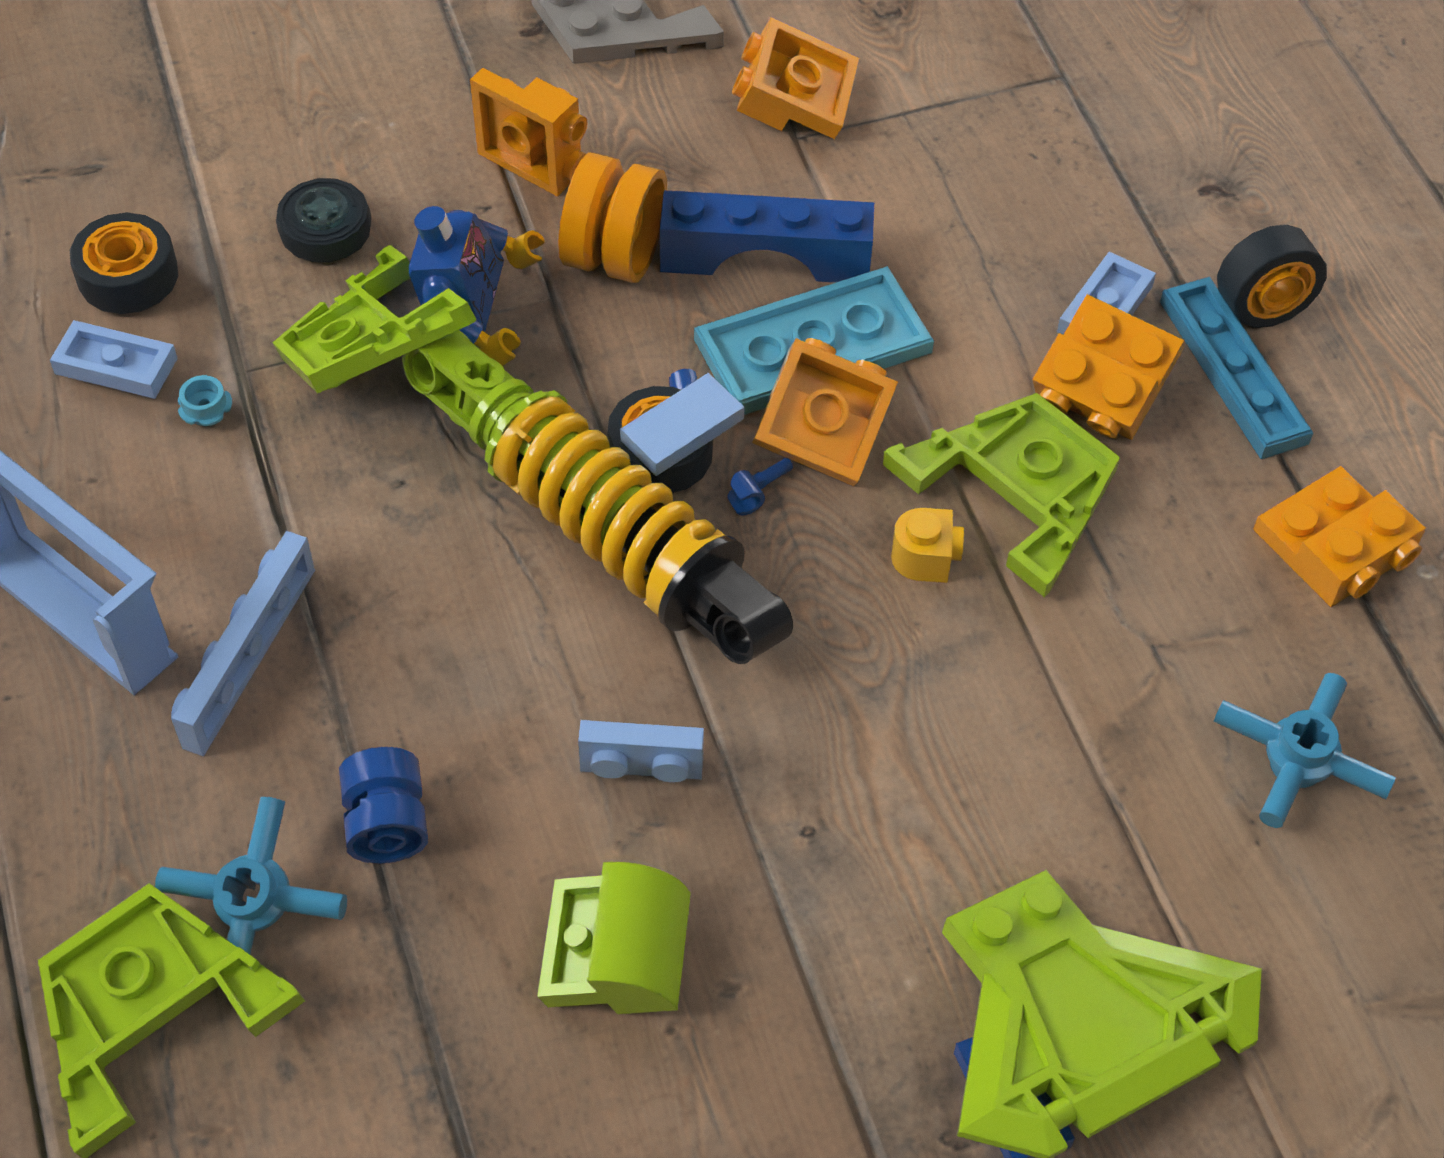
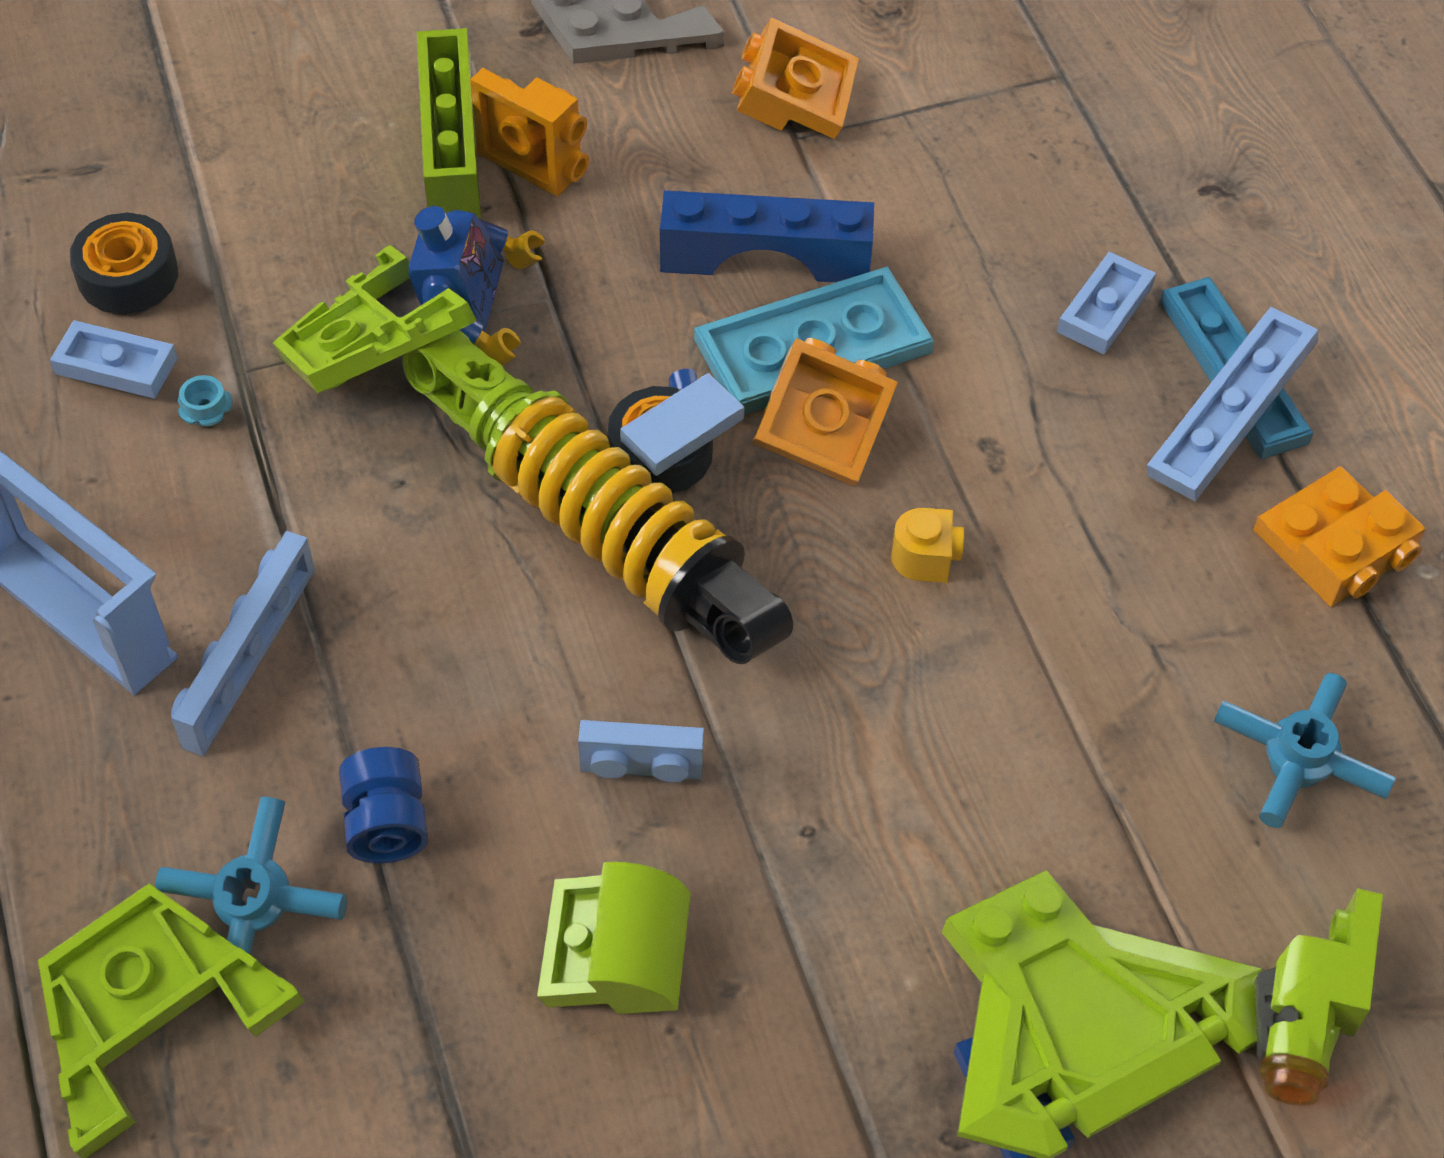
black wheel [276,178,371,263] -> none
light orange wheel [558,152,667,283] -> none
blue hand [727,458,793,516] -> none
lime wing [883,393,1120,597] -> none
light orange plate [1032,294,1185,440] -> none
black wheel [1217,224,1327,328] -> none
none -> lime brick [417,28,481,218]
none -> light blue plate [1147,307,1319,502]
none -> lime plate [1254,888,1383,1106]

